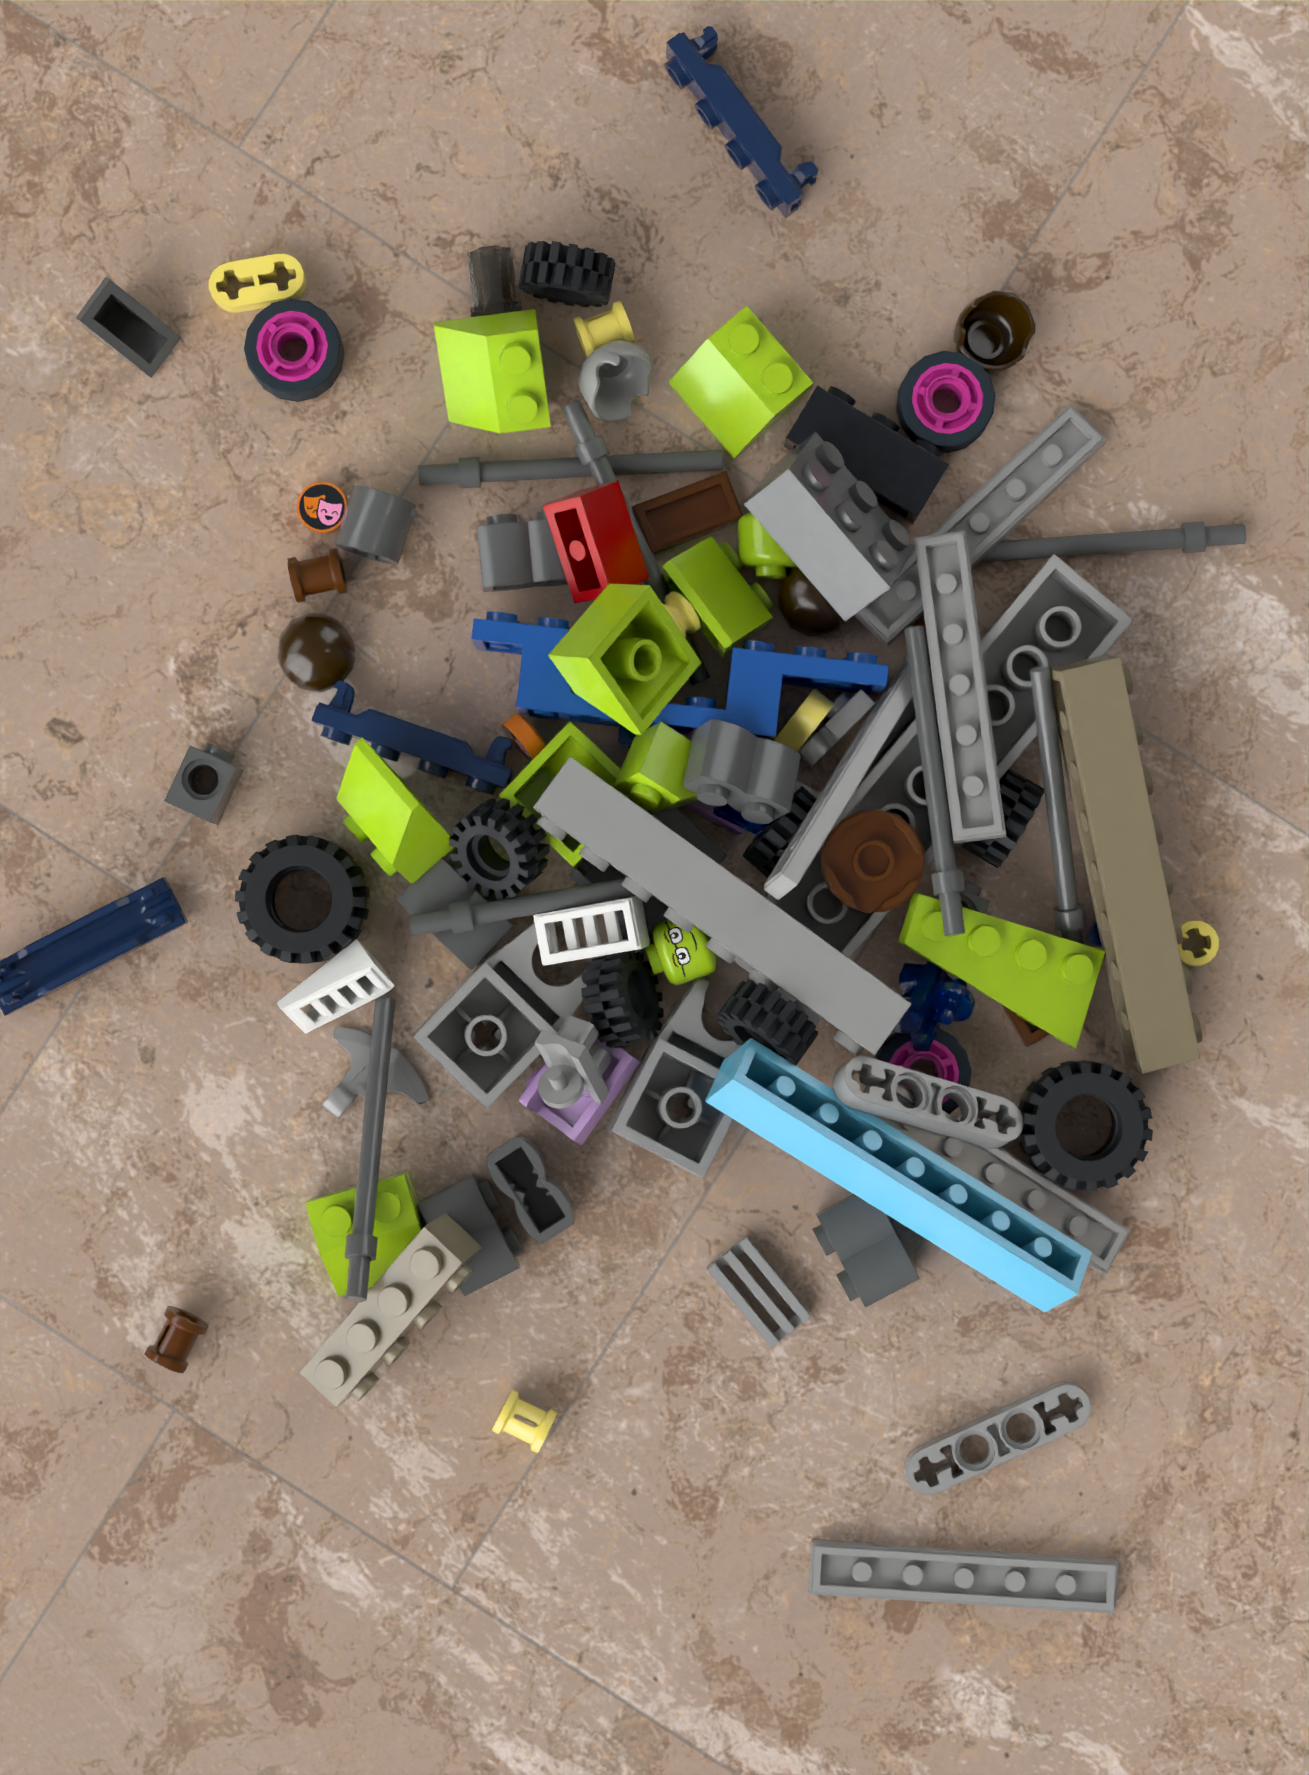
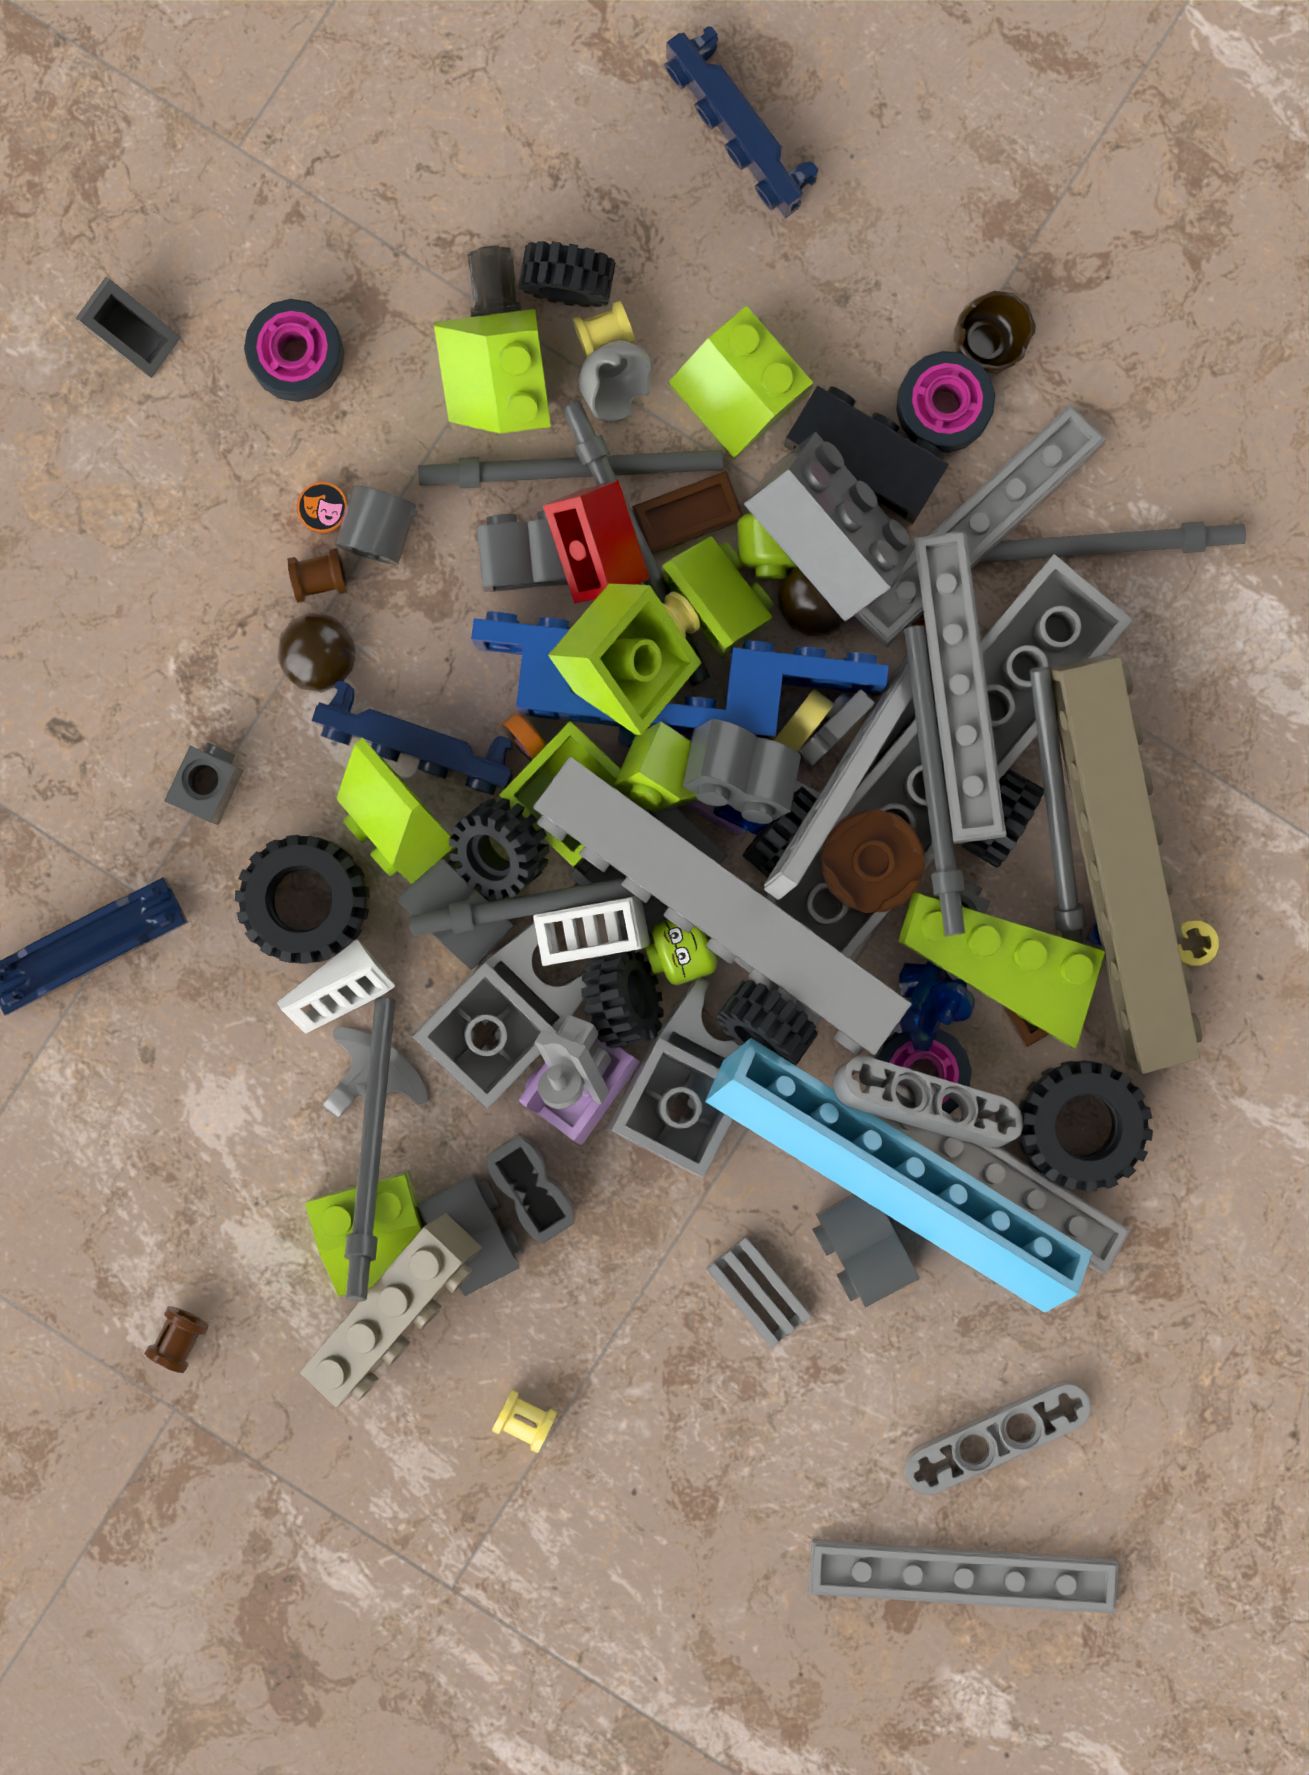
light yellow beam [209,254,307,313] -> none

